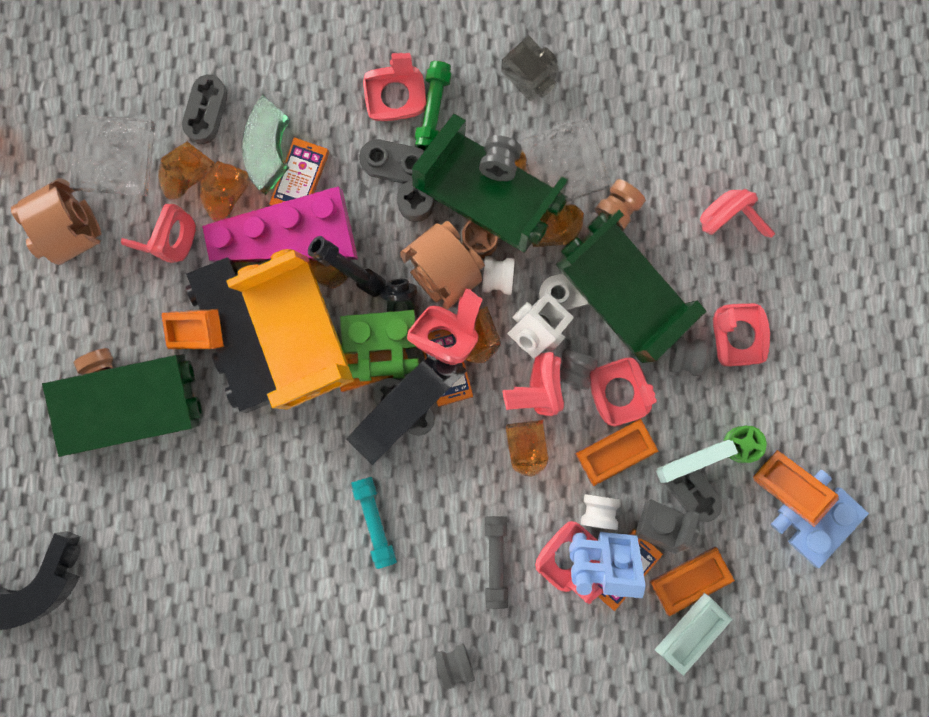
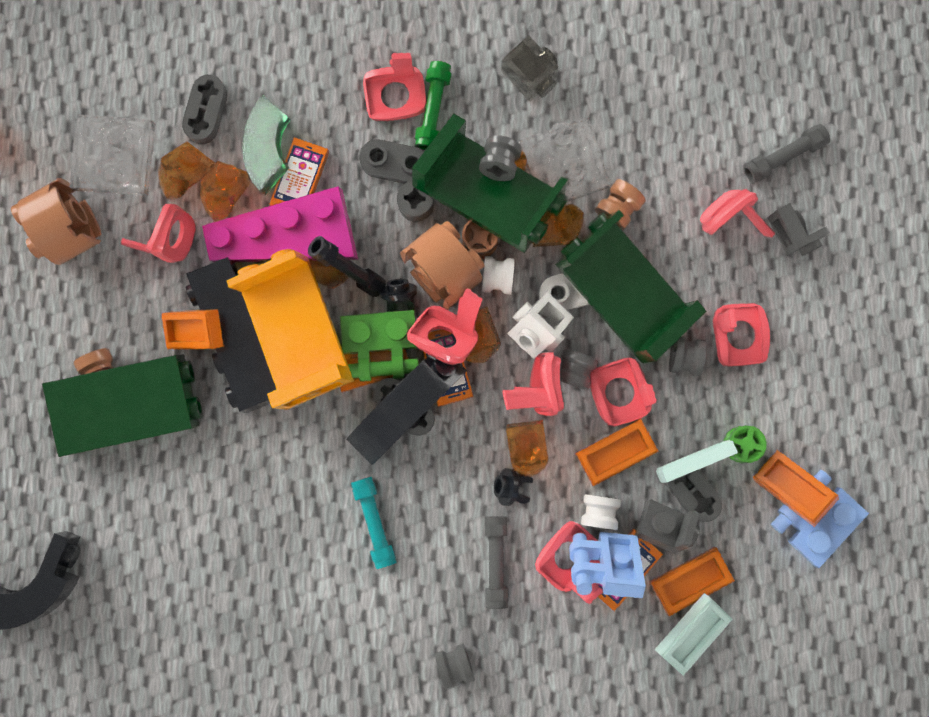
none -> black plate [494,468,533,506]
none -> dark grey bar [743,124,830,184]
none -> dark grey bracket [767,203,830,256]

